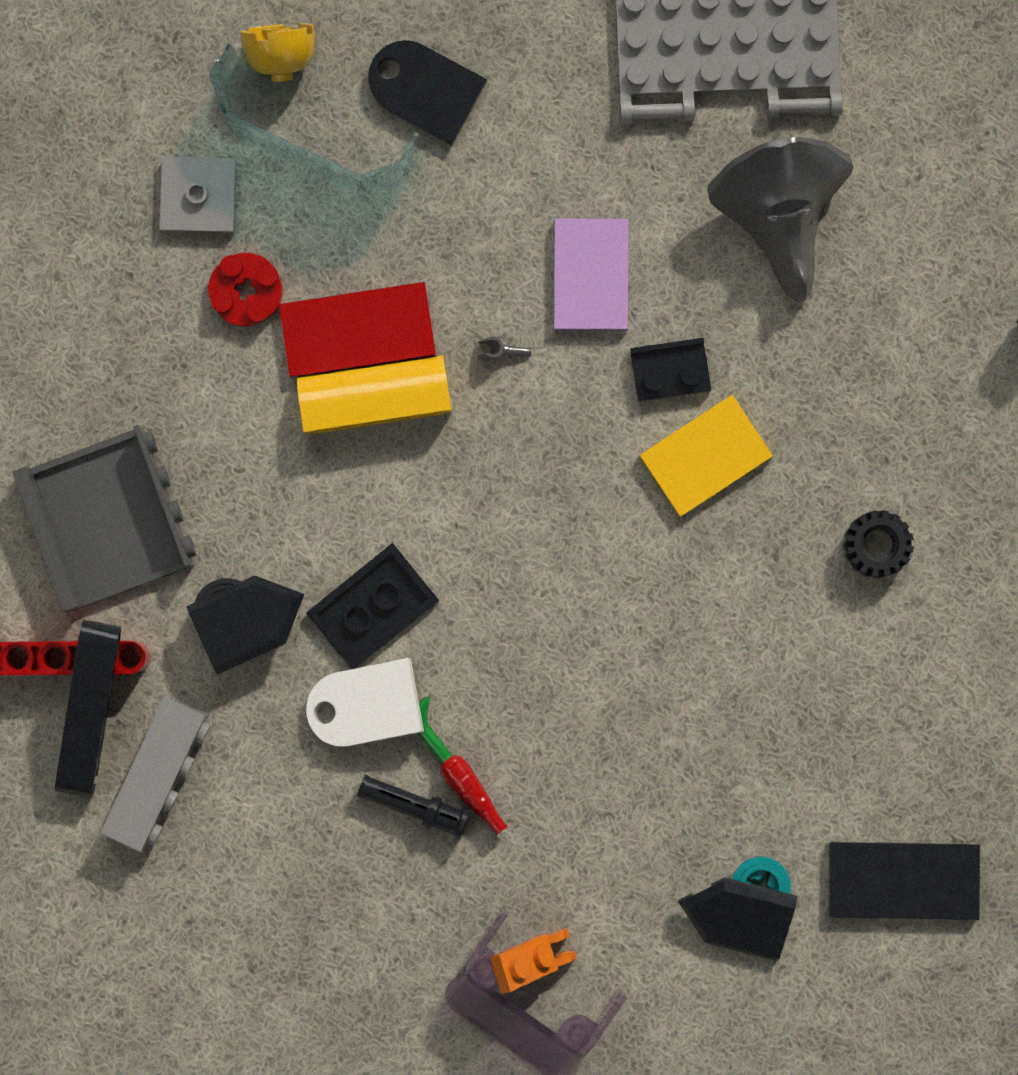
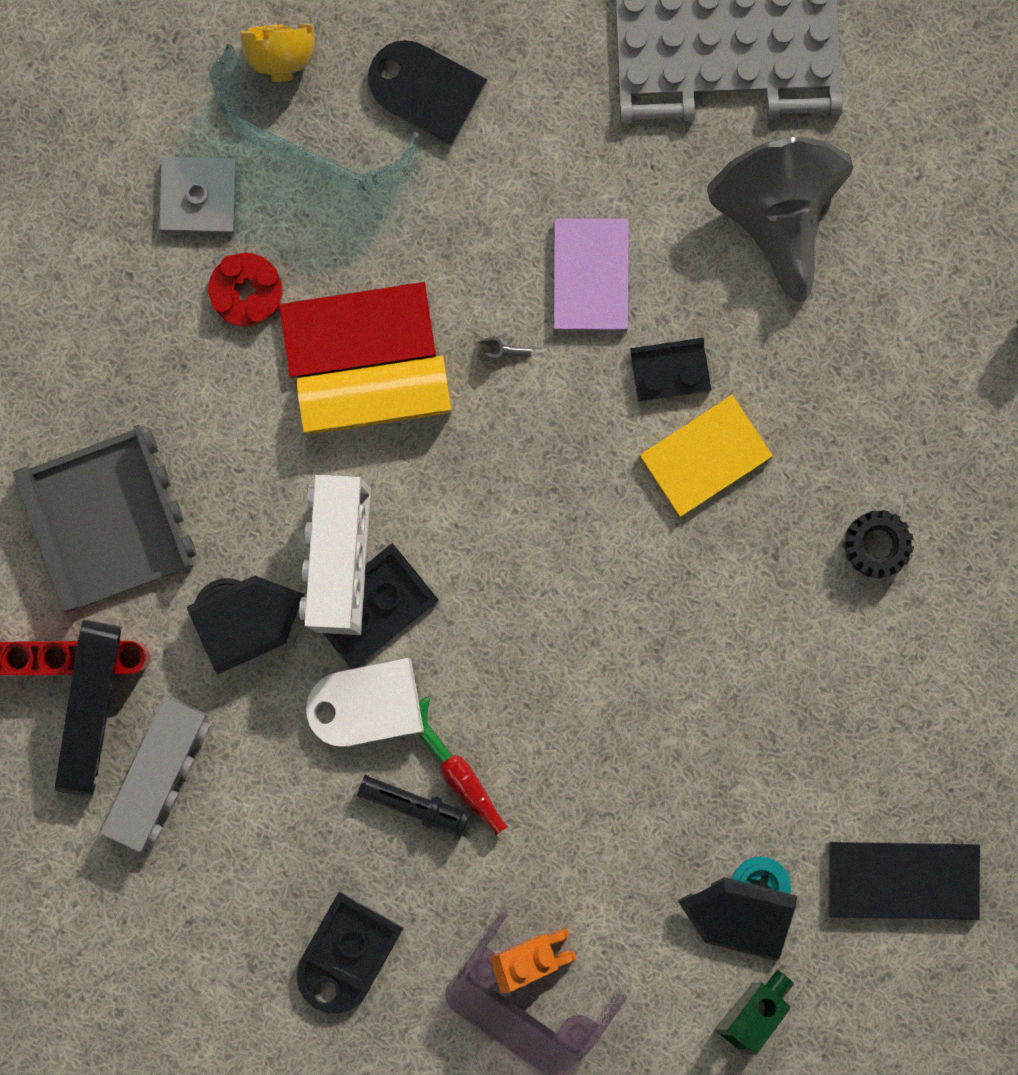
none -> black tile [297,891,404,1013]
none -> white brick [299,475,371,635]
none -> dark green torso [714,970,794,1055]

